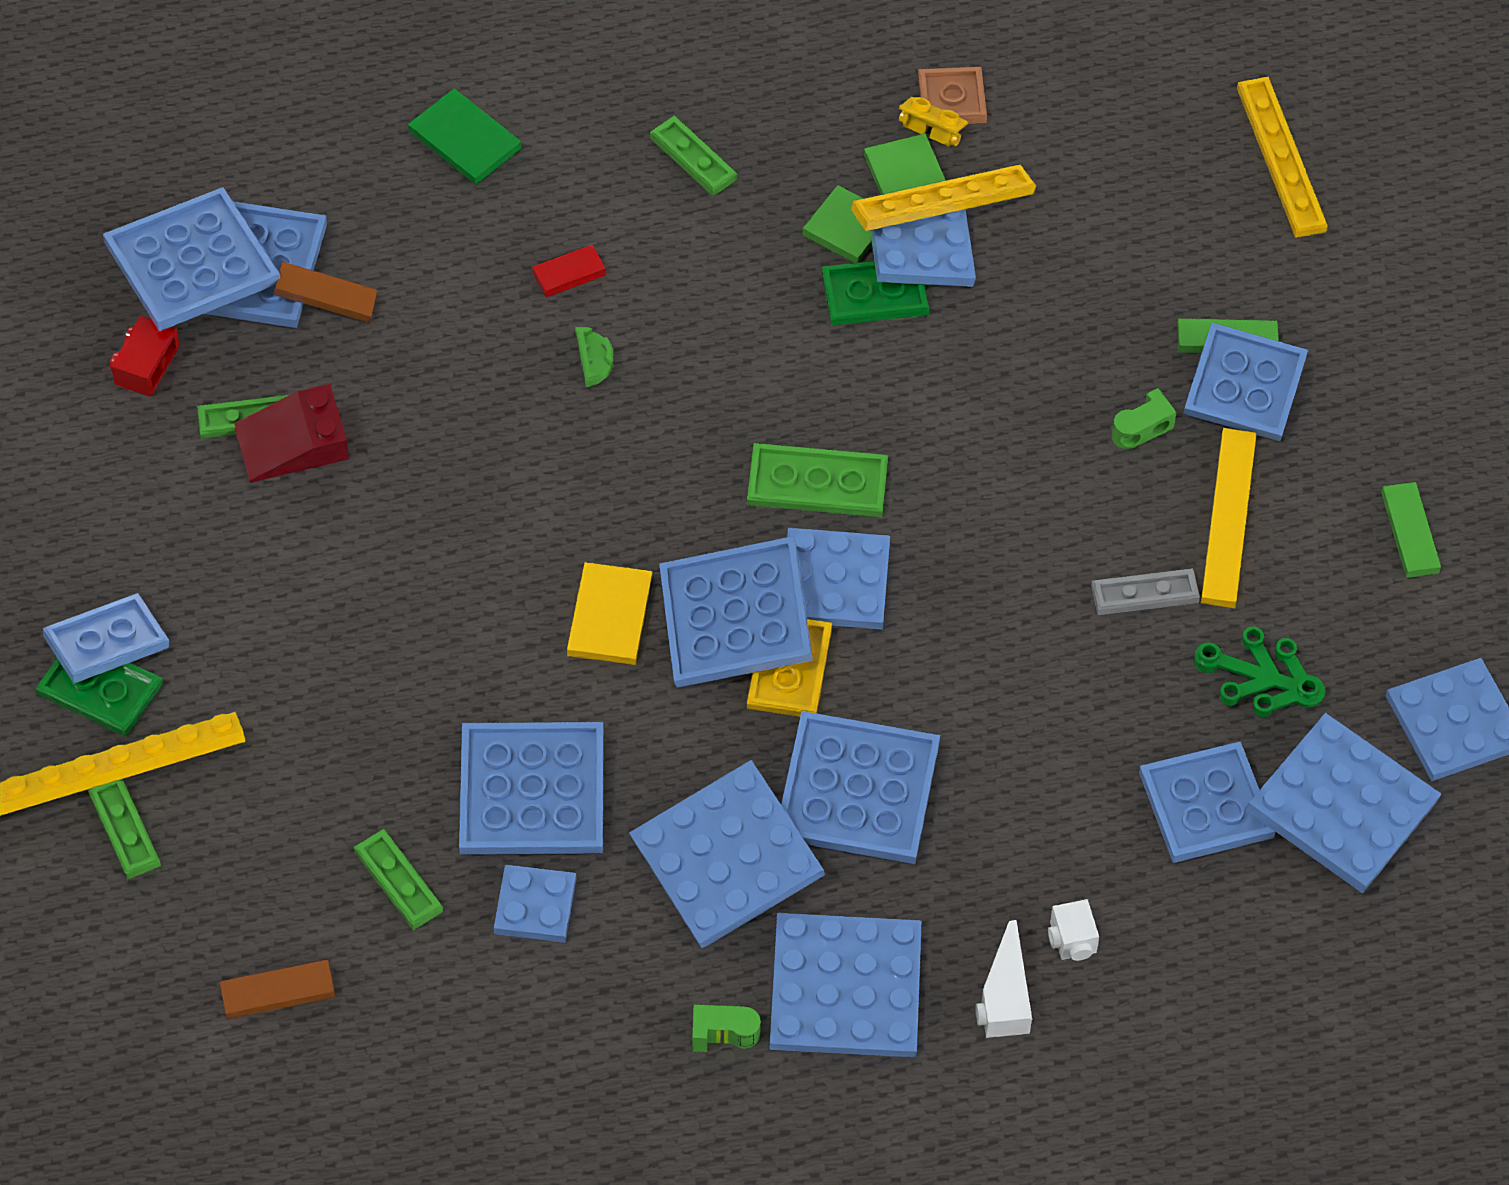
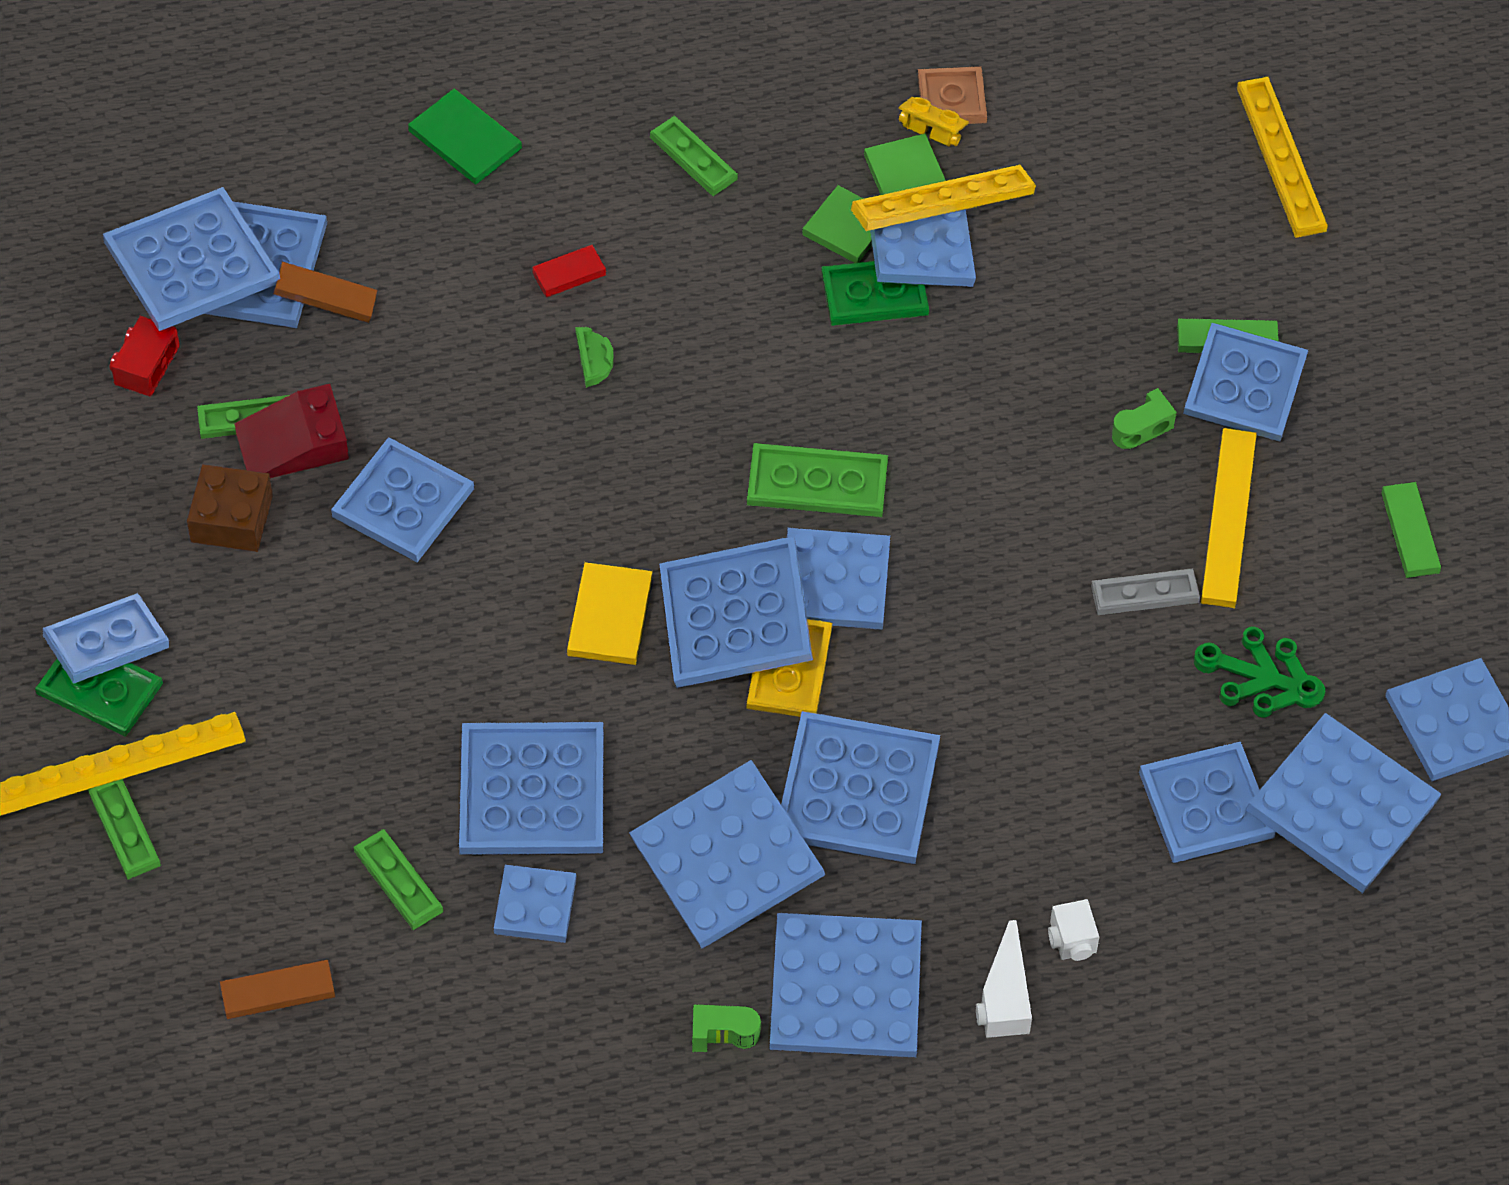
none -> reddish brown brick [187,464,273,552]
none -> medium blue plate [331,437,474,562]

